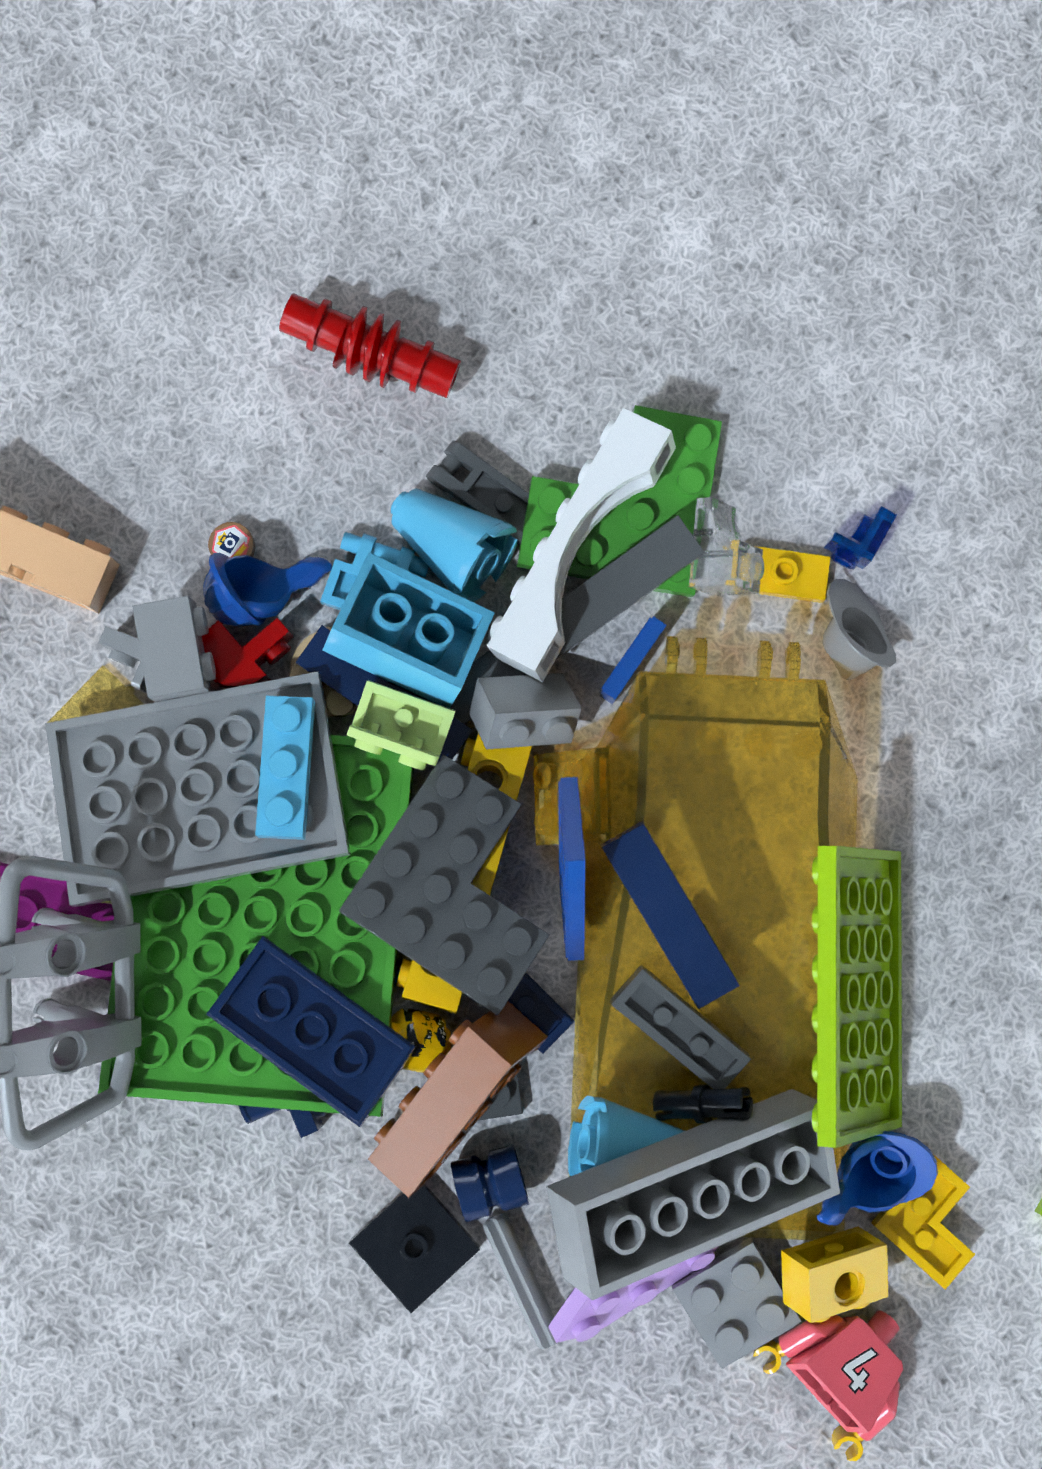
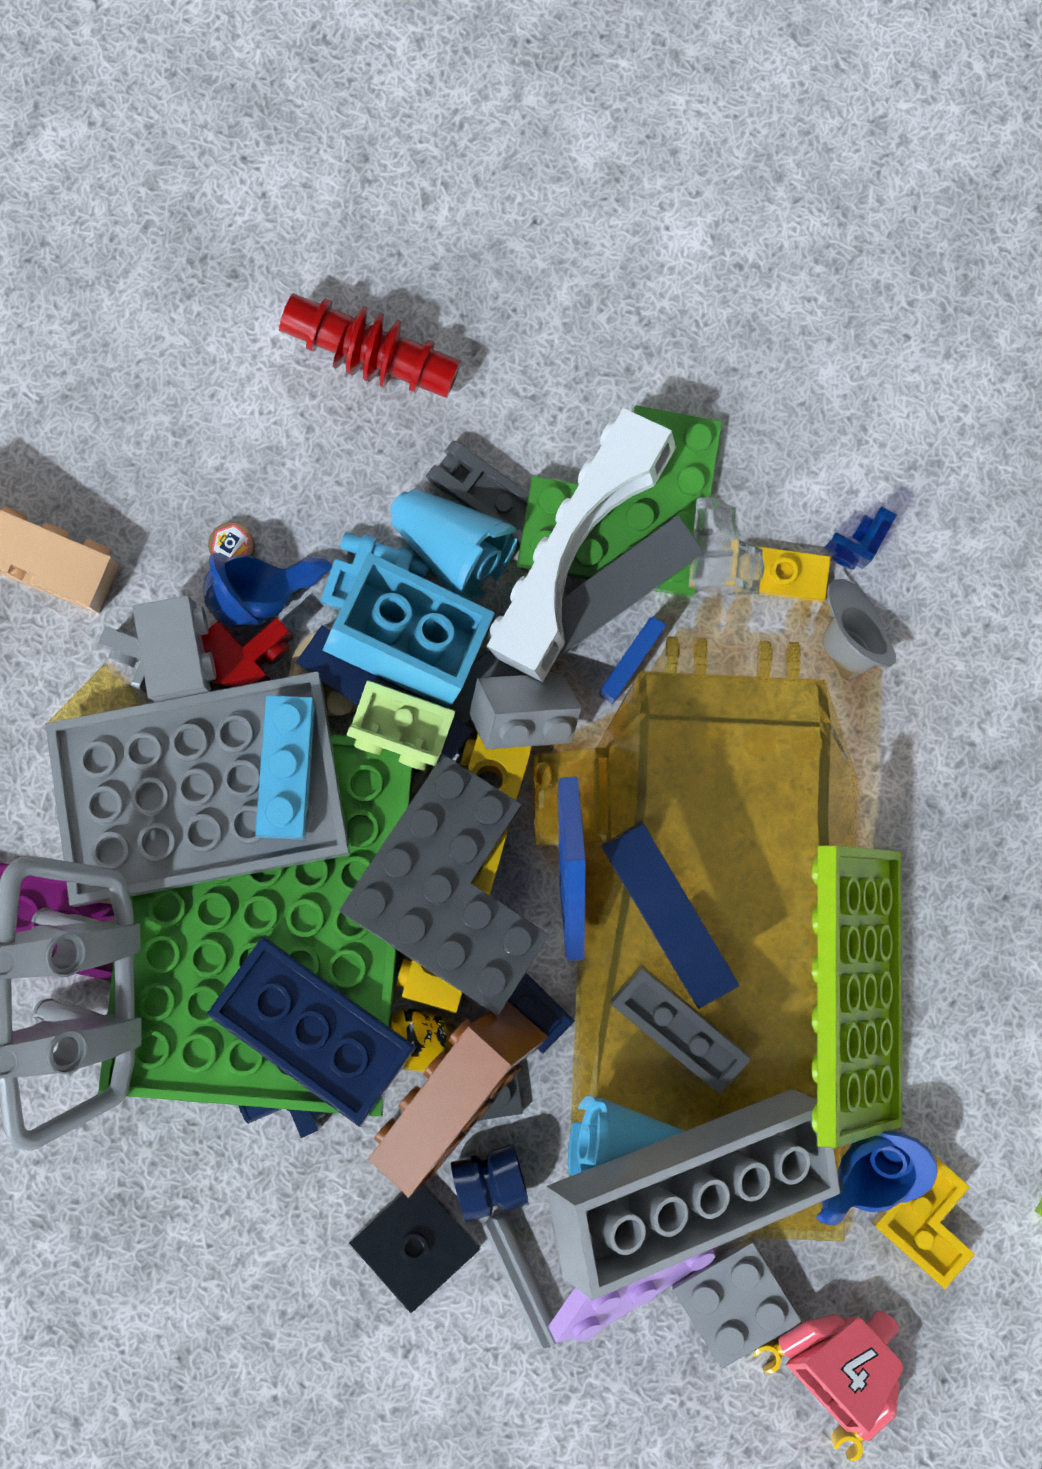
black pin [653,1085,753,1124] -> none
yellow brick [781,1226,888,1323] -> none

